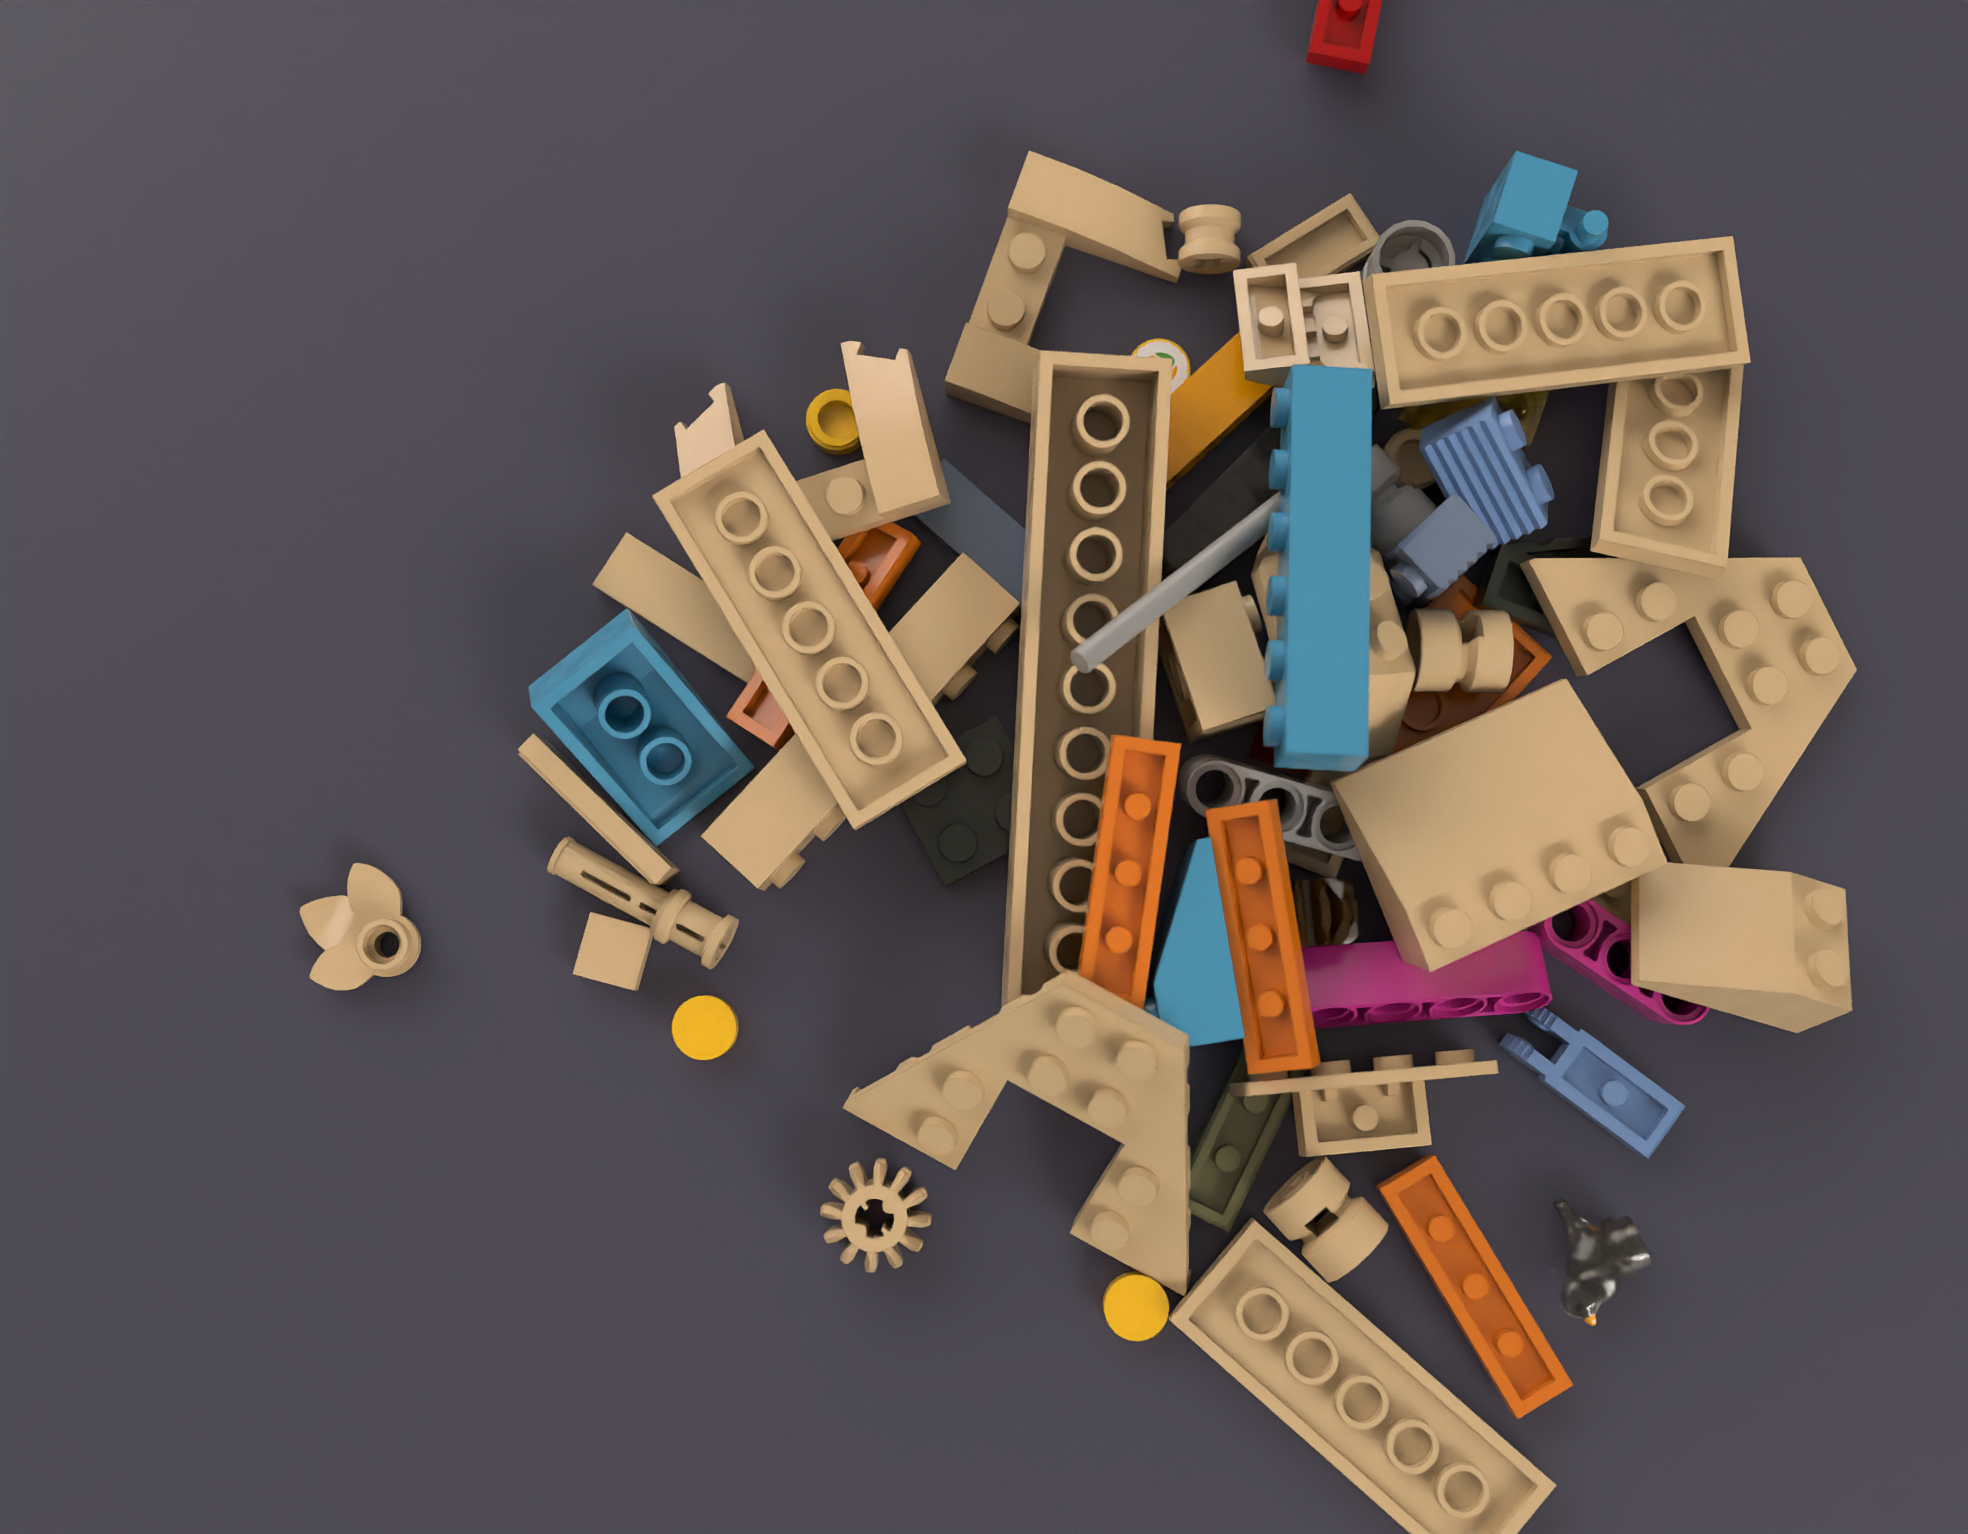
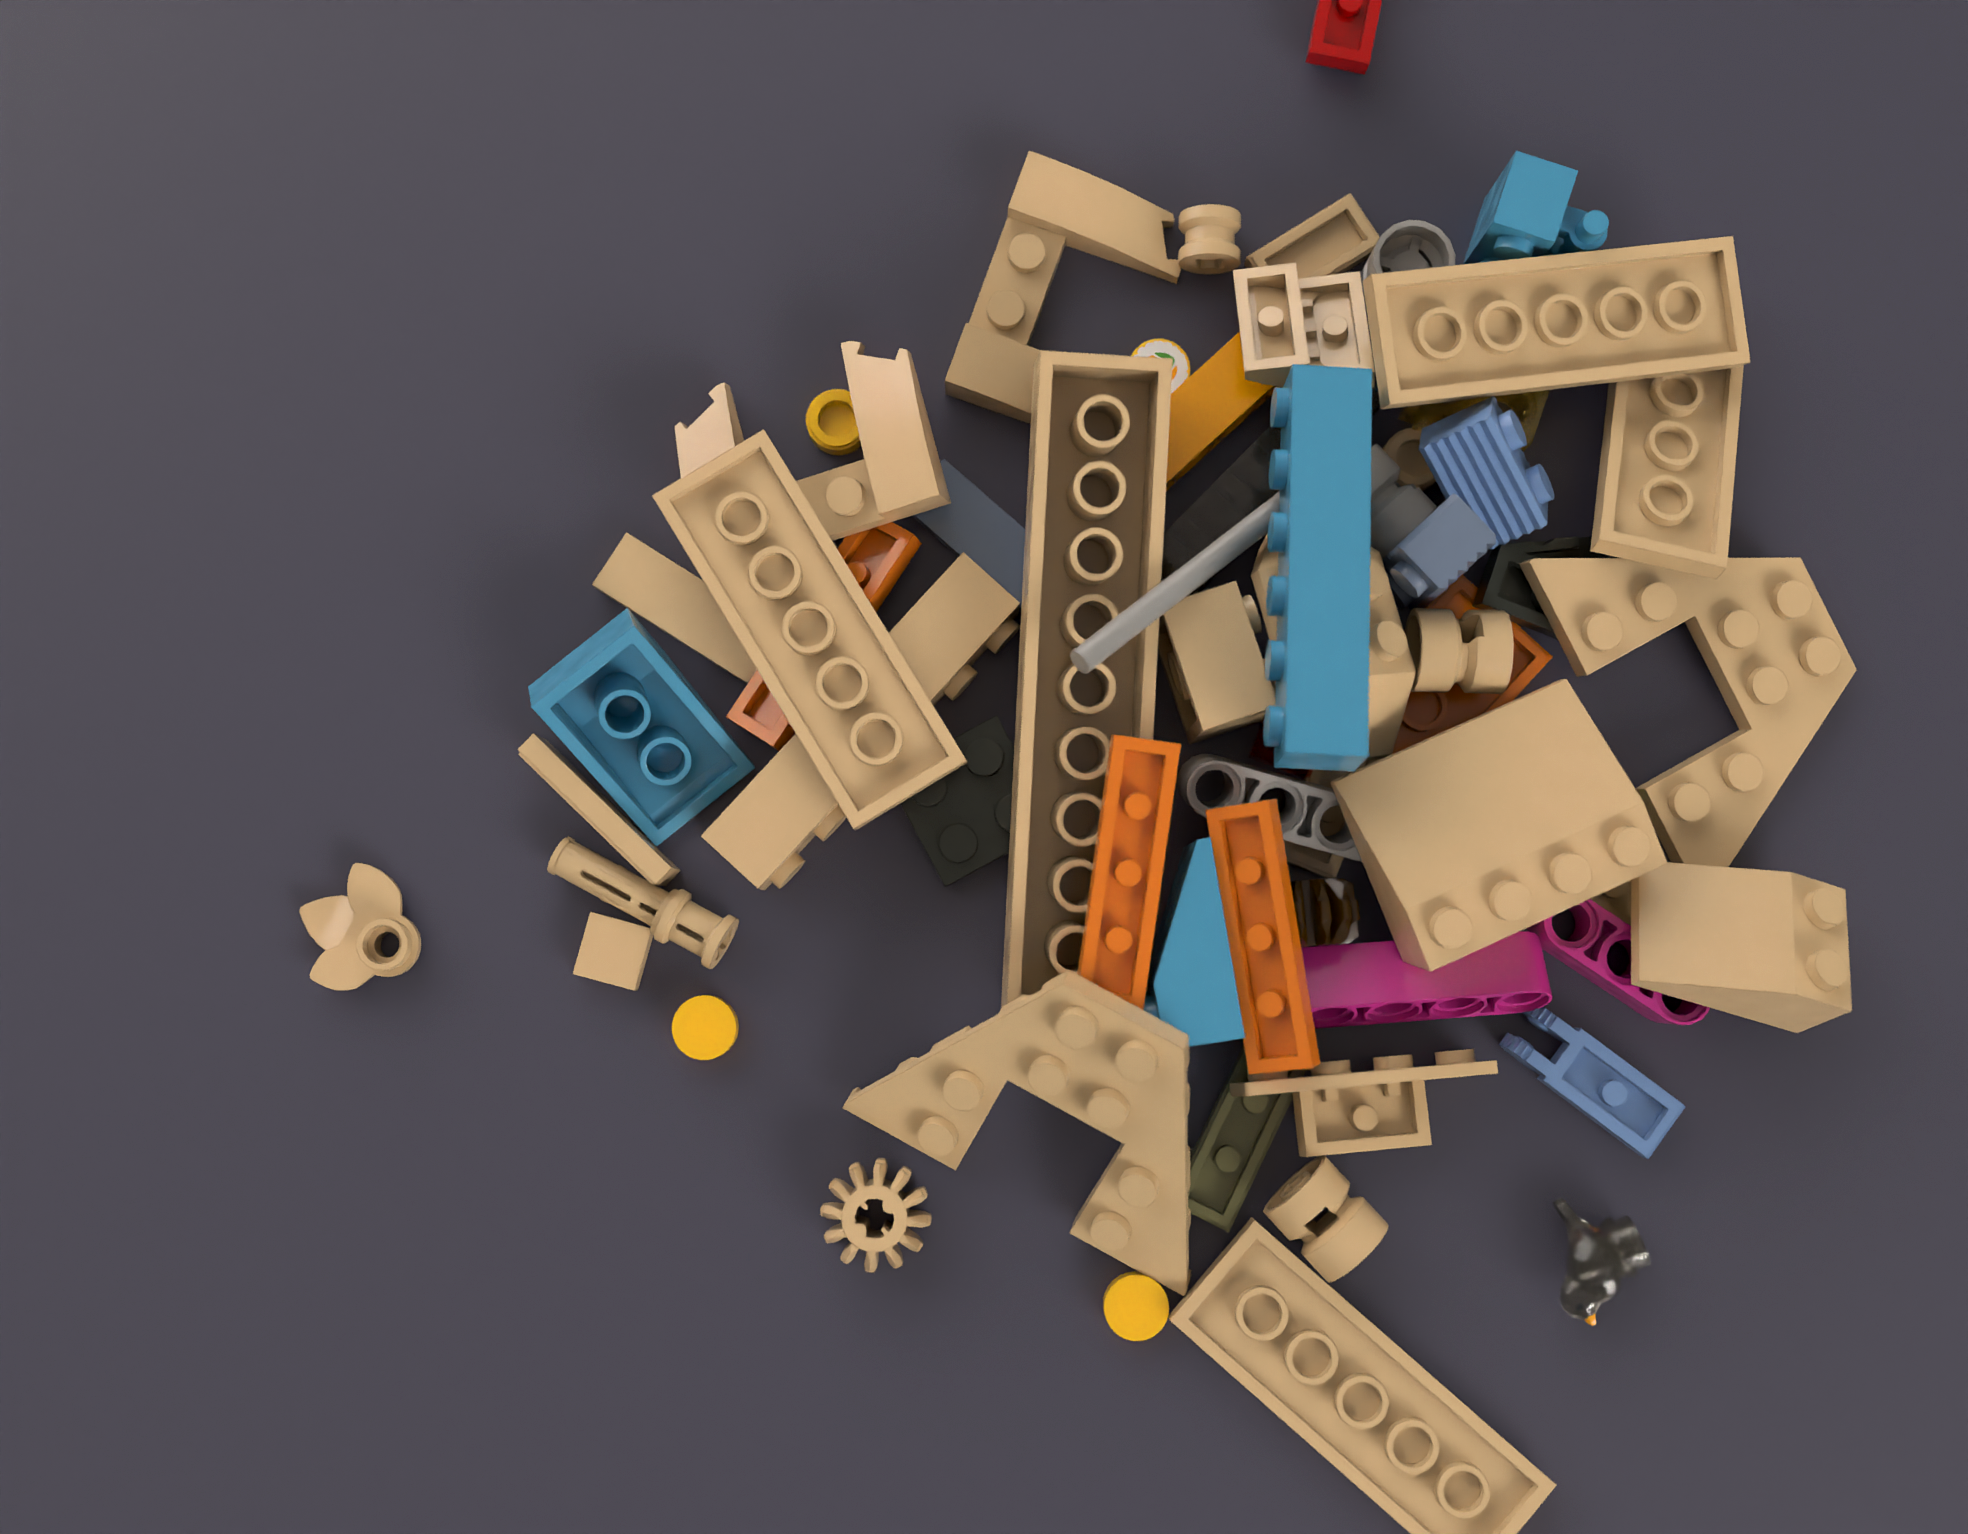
orange plate [1375,1153,1573,1419] -> none

